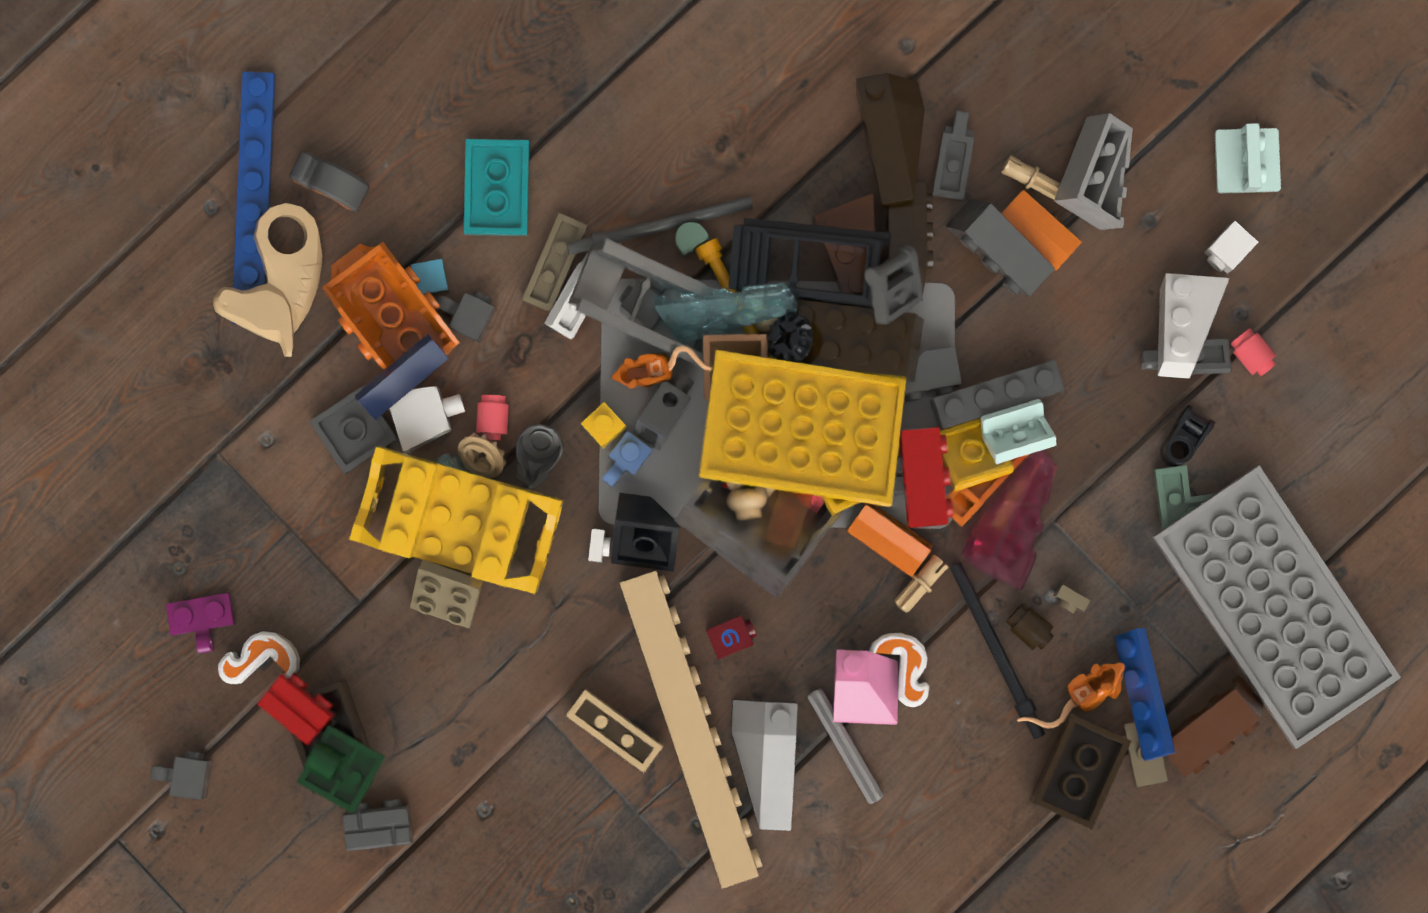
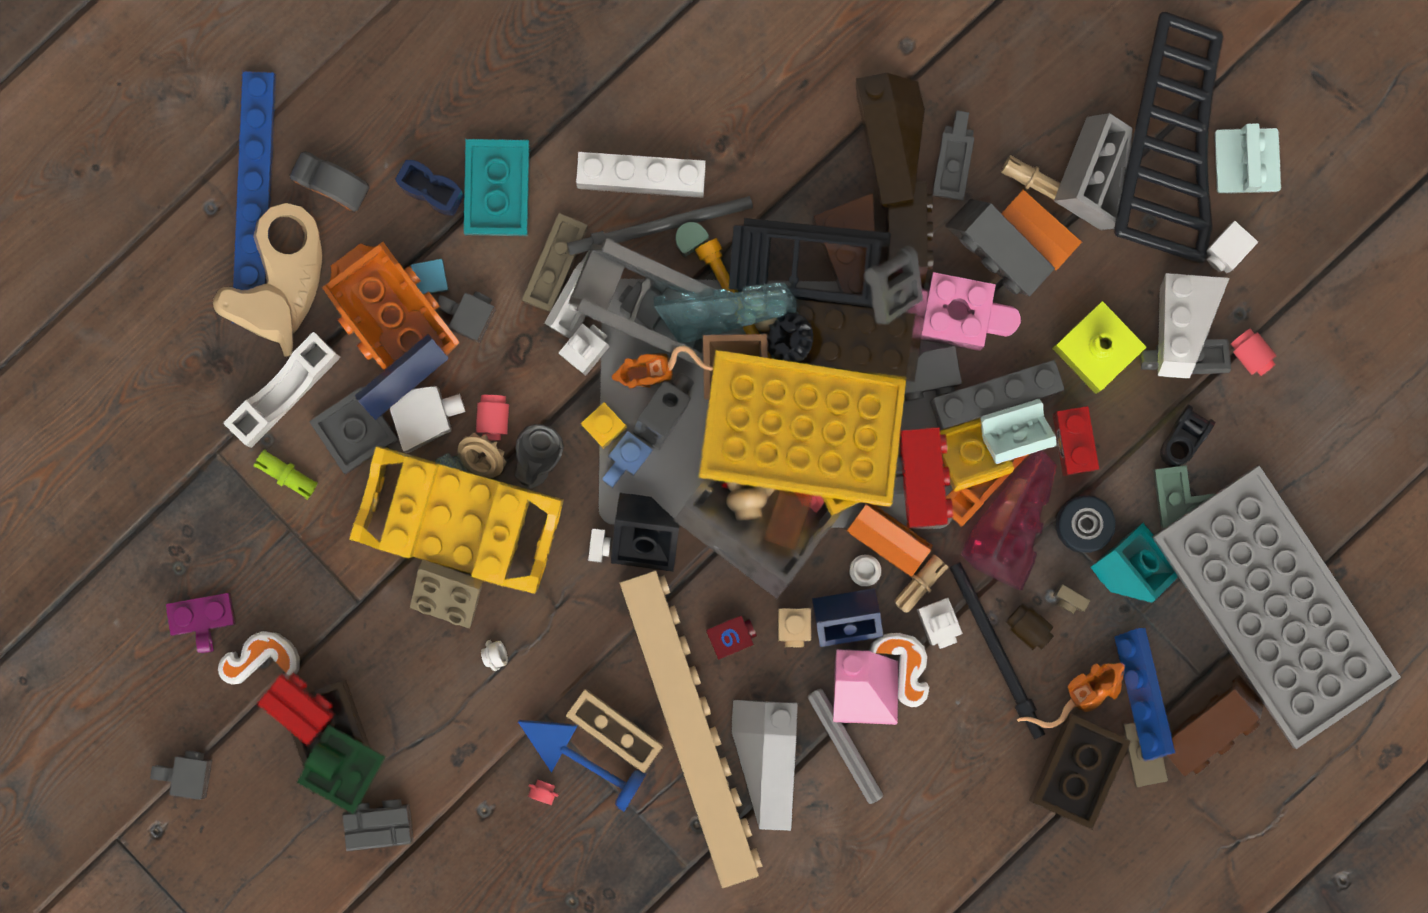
none -> white arch [223,332,341,448]
none -> lime pin [253,449,318,500]
none -> dark blue brick [395,160,464,216]
none -> white plate [481,640,508,671]
none -> blue piece [518,720,647,812]
none -> coral plate [528,780,558,805]
none -> white brick [559,323,610,376]
none -> white brick [576,152,706,198]
none -> tan brick [778,609,811,647]
none -> dark blue brick [812,588,883,647]
none -> white plate [849,555,881,586]
none -> bright pink brick [906,272,1021,351]
none -> white brick [916,598,962,649]
none -> neon yellow brick [1052,301,1147,394]
none -> red brick [1052,406,1099,476]
none -> black wheel [1055,495,1116,553]
none -> teal slope [1090,523,1178,603]
none -> black bar [1114,11,1224,263]

